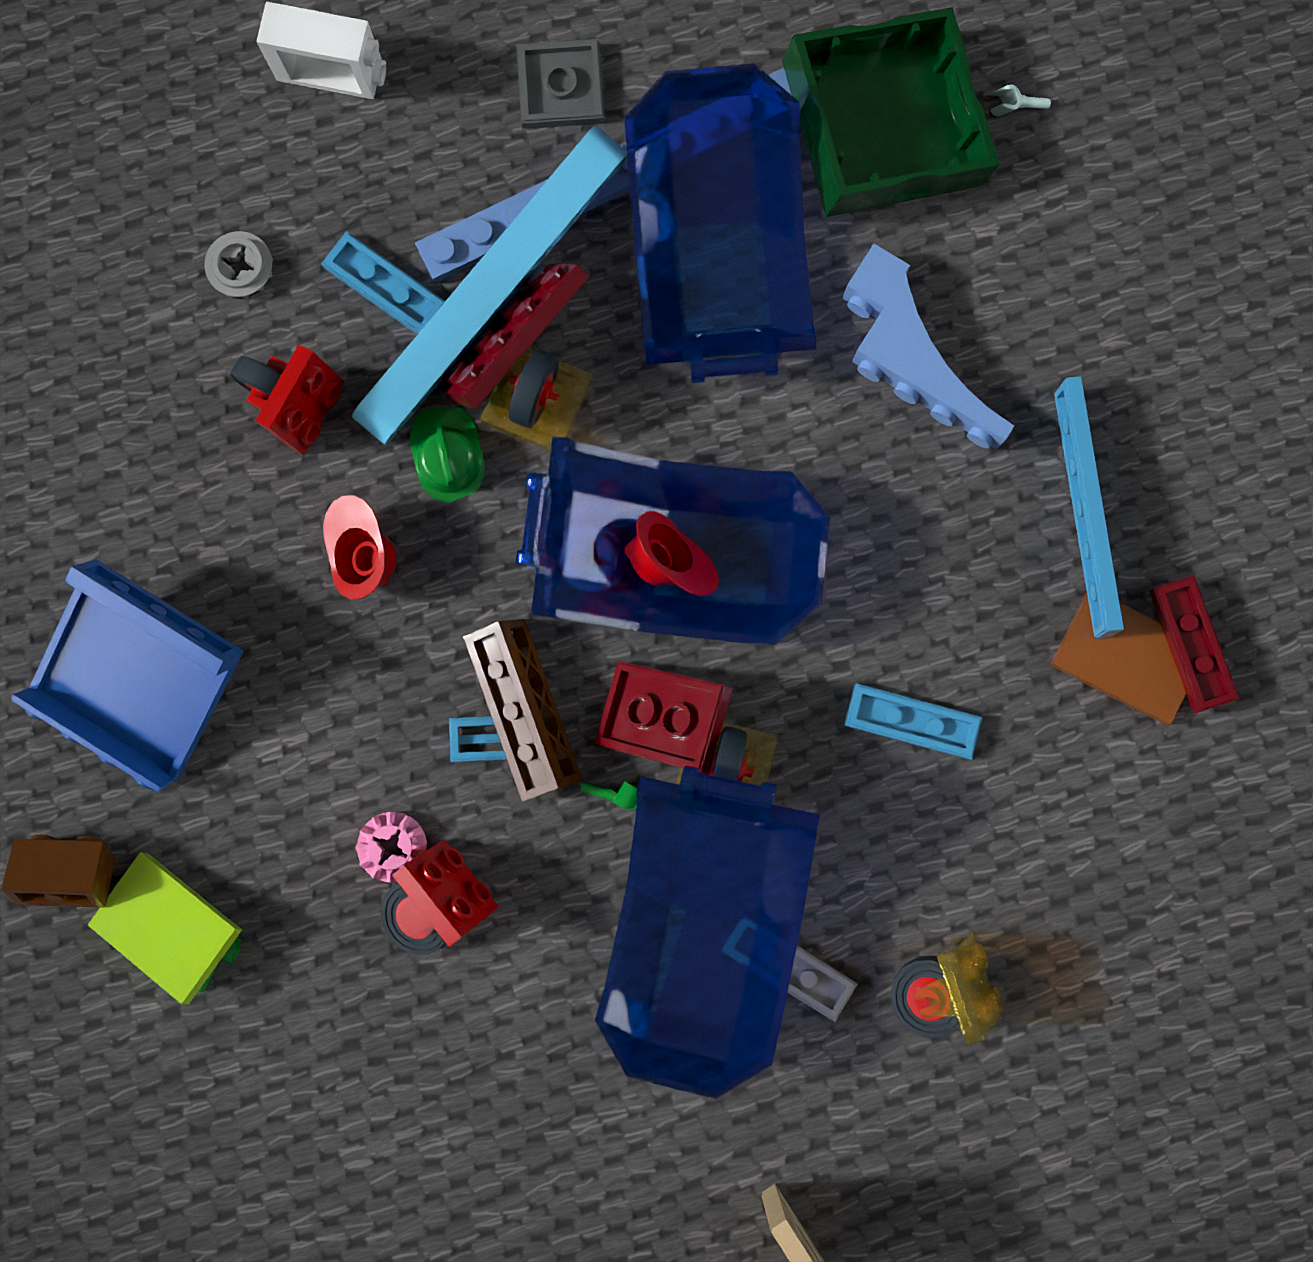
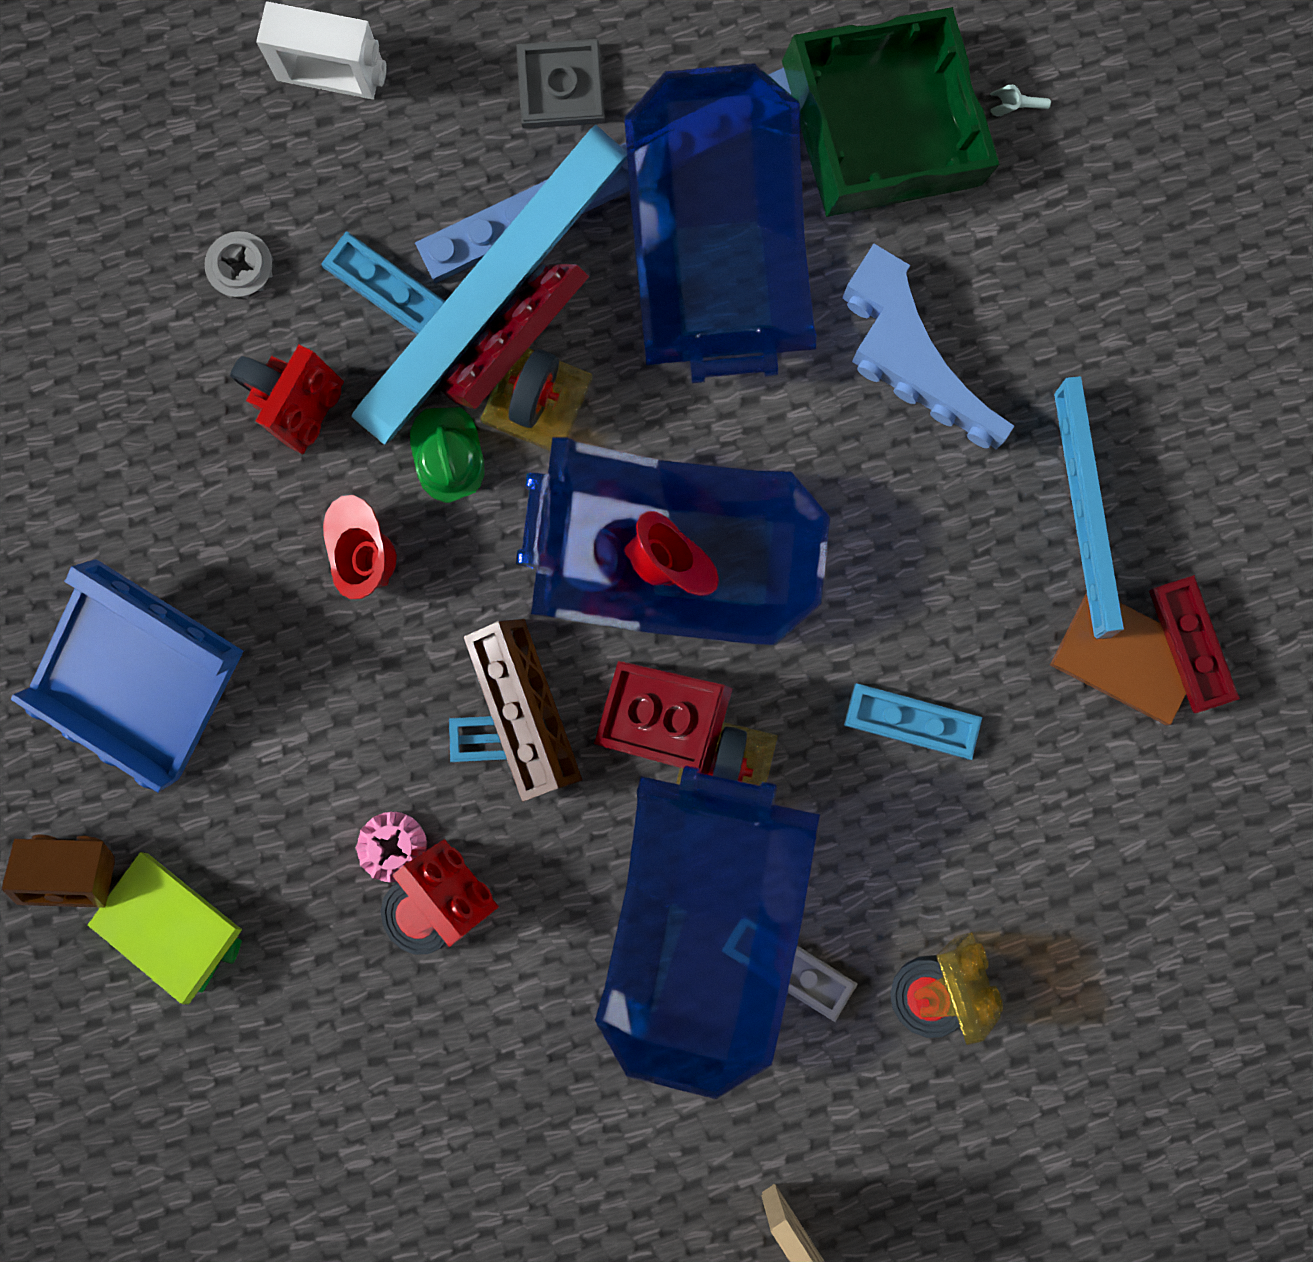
green hand [580,781,644,811] -> none

